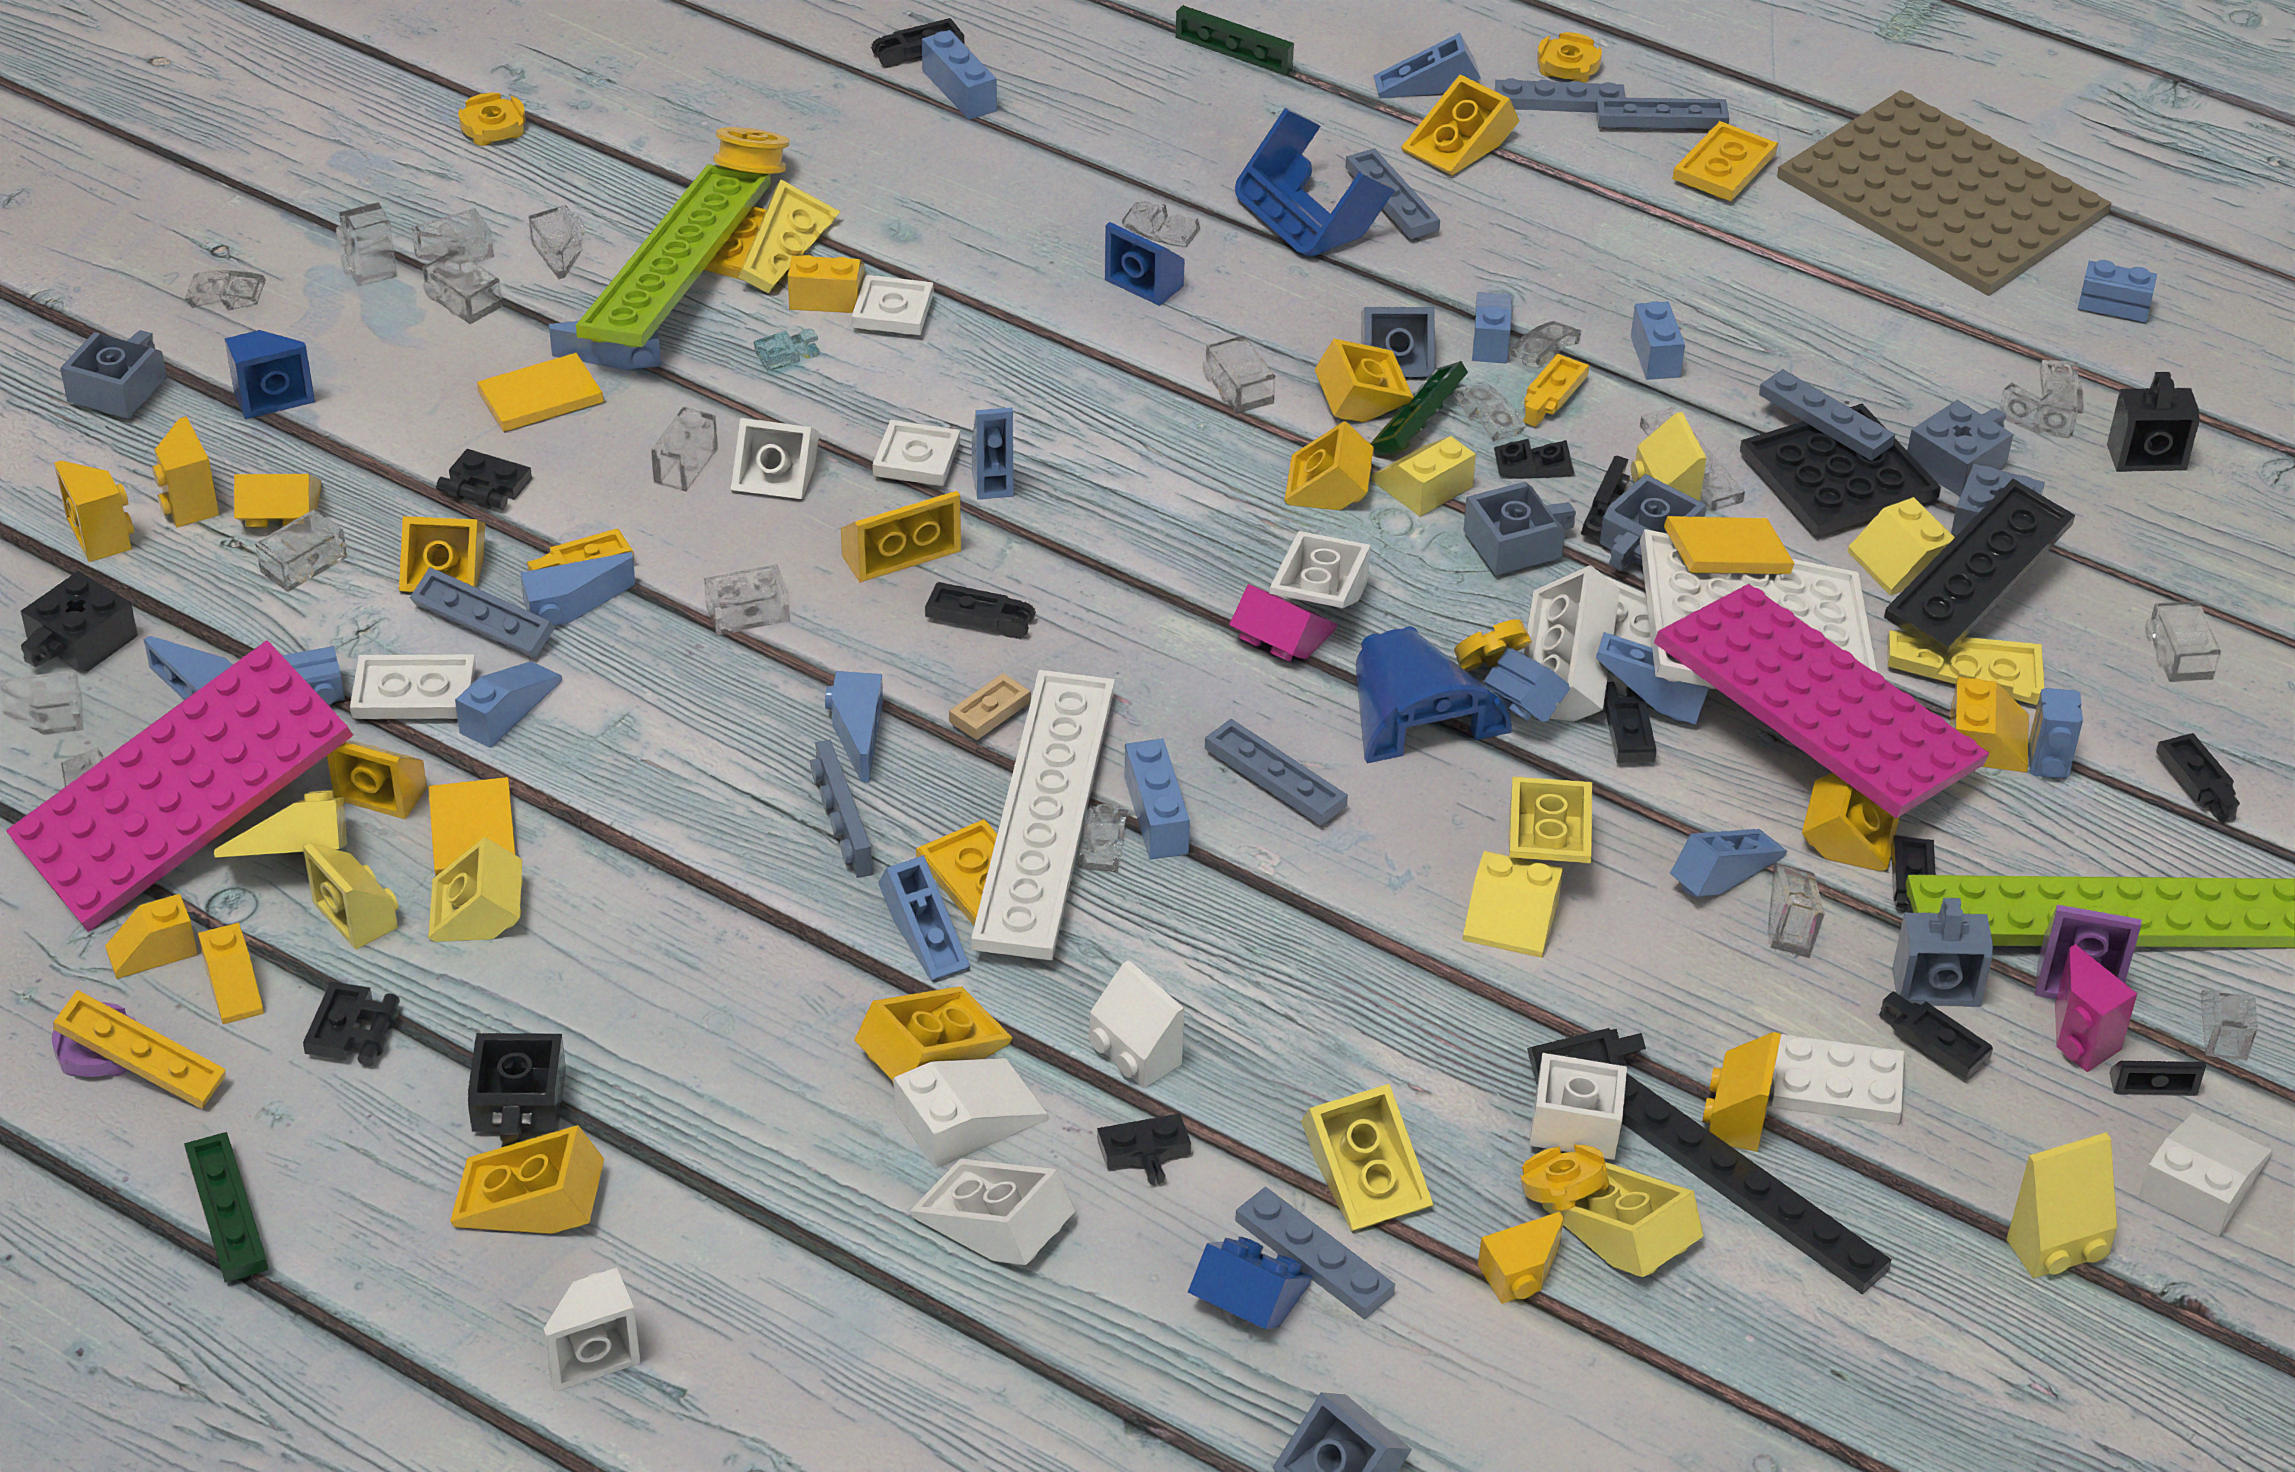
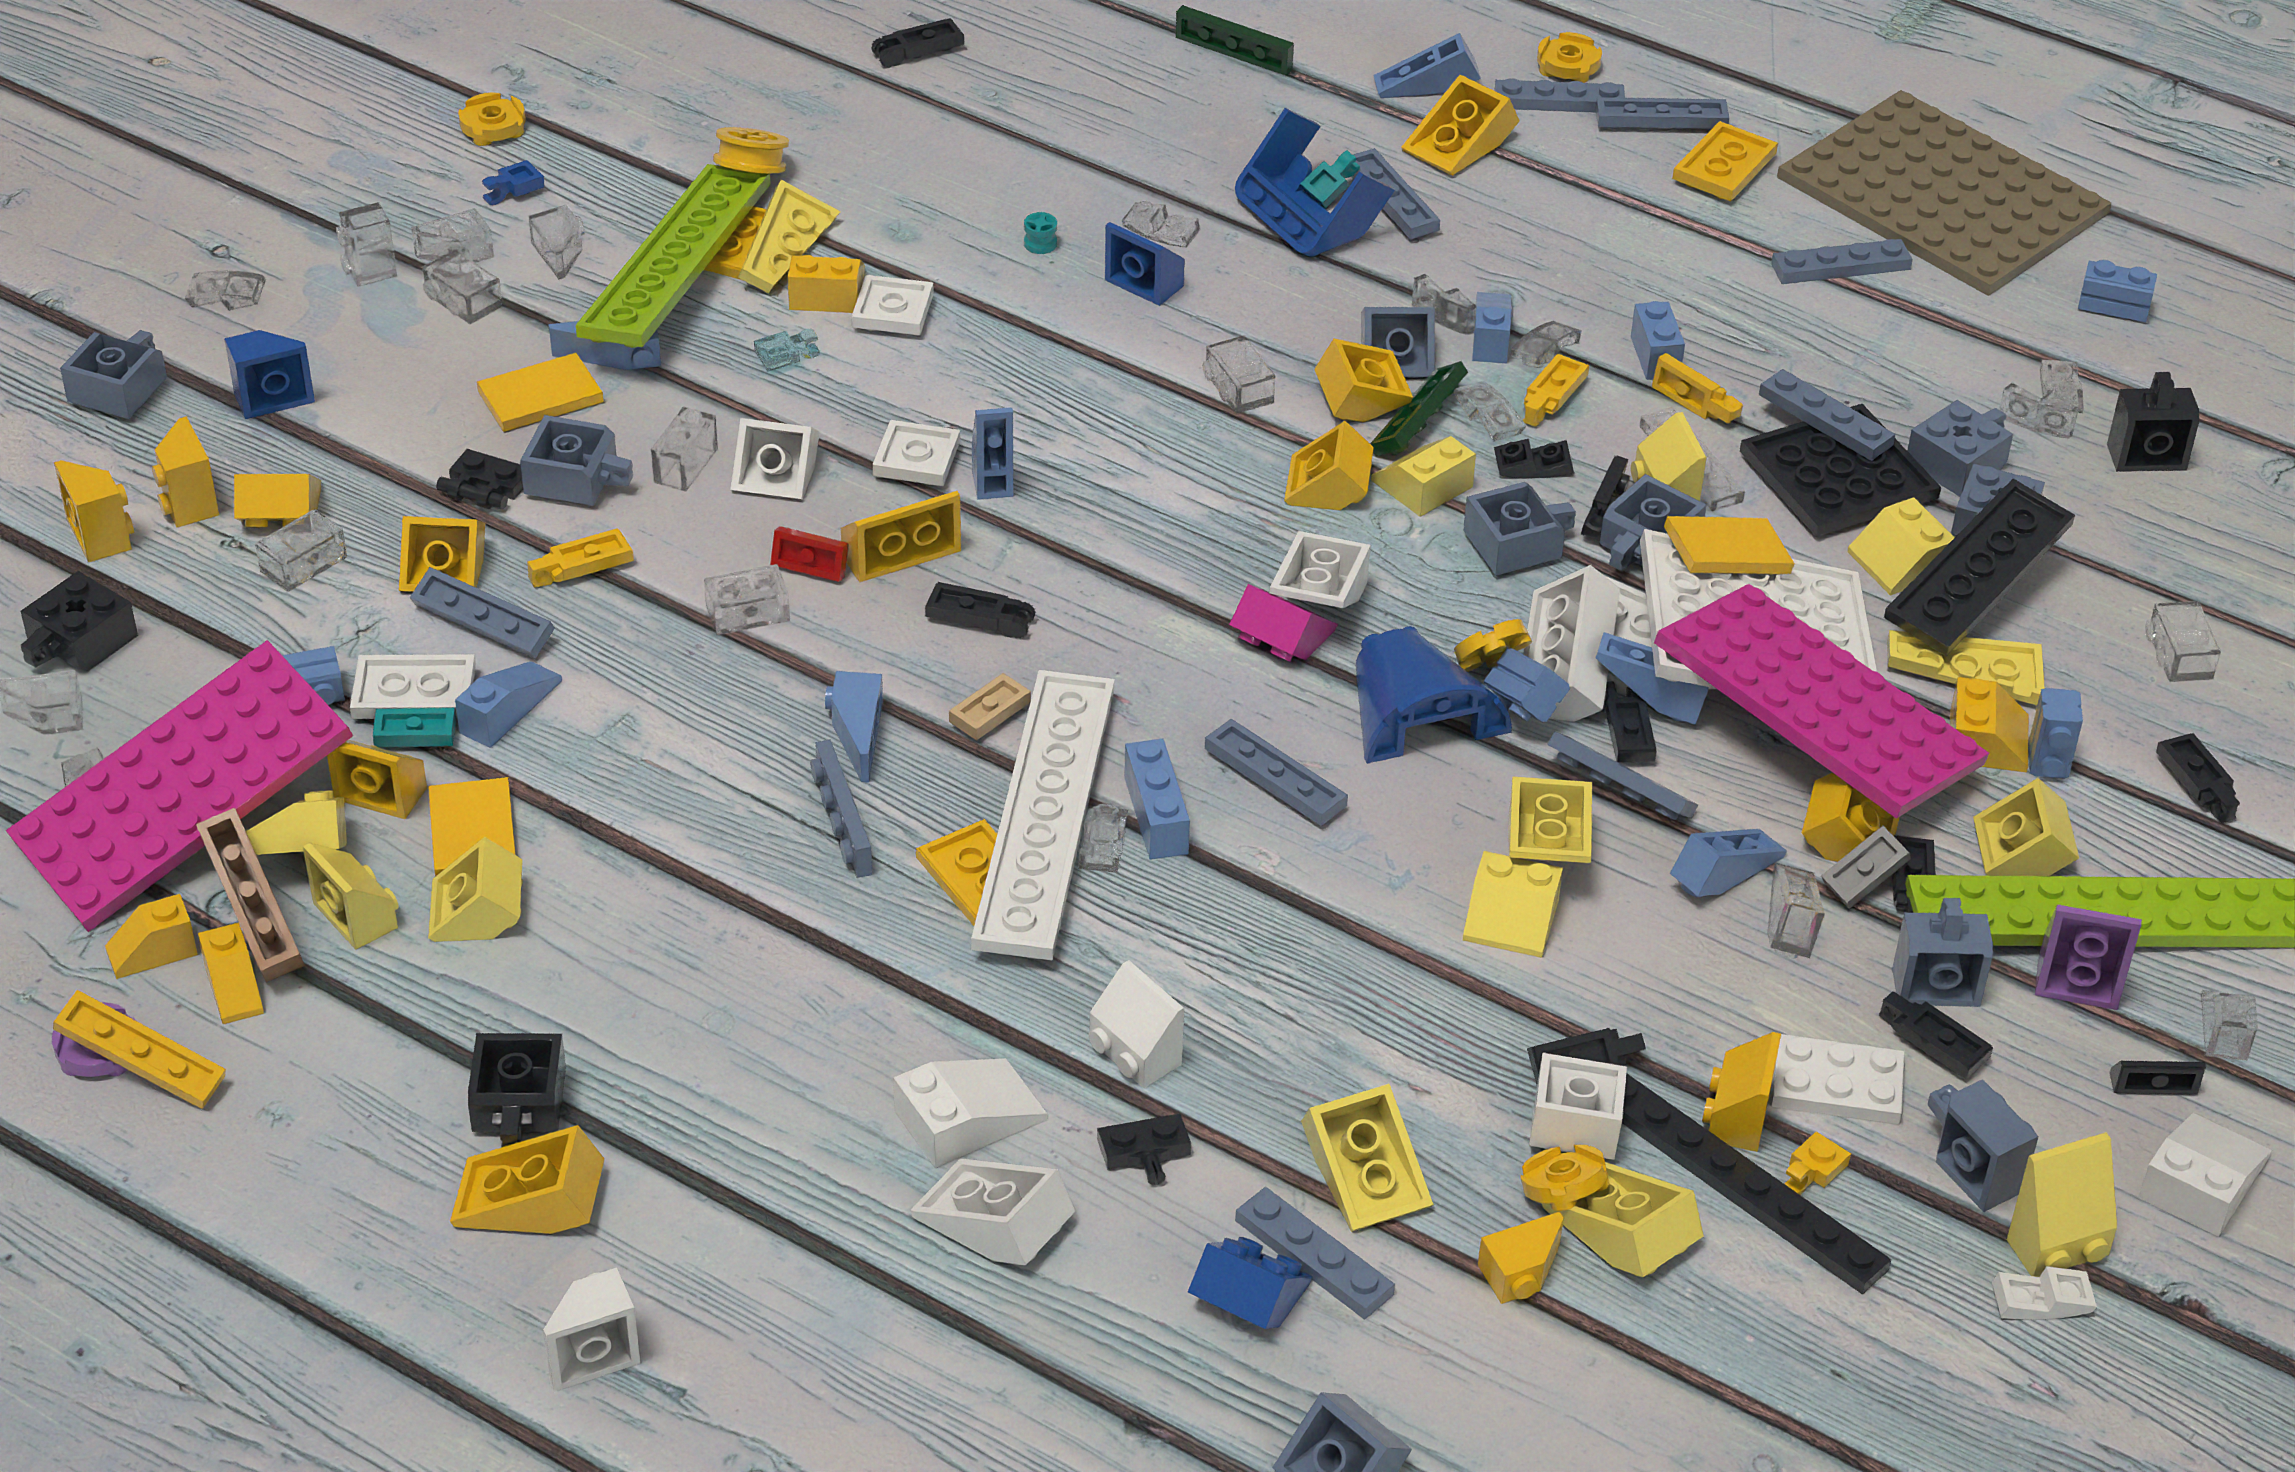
medium blue slope [144,636,233,700] -> none
dark green plate [184,1132,269,1282] -> none
black plate [303,981,400,1066] -> none
medium blue slope [520,552,636,626] -> none
yellow slope [854,986,1013,1084] -> none
medium blue slope [878,855,970,982] -> none
medium blue brick [922,30,997,120] -> none
dark pink slope [2055,944,2137,1072] -> none
none -> medium nougat brick [196,808,305,983]
none -> teal plate [372,708,456,747]
none -> blue plate [482,160,544,205]
none -> sand blue hinge [520,415,633,506]
none -> red plate [770,526,849,582]
none -> teal wheel [1024,212,1057,254]
none -> teal plate [1300,150,1360,209]
none -> clear slope [1412,274,1476,335]
none -> sand blue plate [1548,731,1698,820]
none -> yellow hinge [1652,353,1743,424]
none -> sand blue plate [1771,239,1913,284]
none -> yellow plate [1784,1131,1851,1195]
none -> light grey plate [1821,826,1911,909]
none -> sand blue hinge [1927,1079,2039,1212]
none -> light yellow slope [1973,778,2079,876]
none -> white slope [1992,1266,2097,1320]

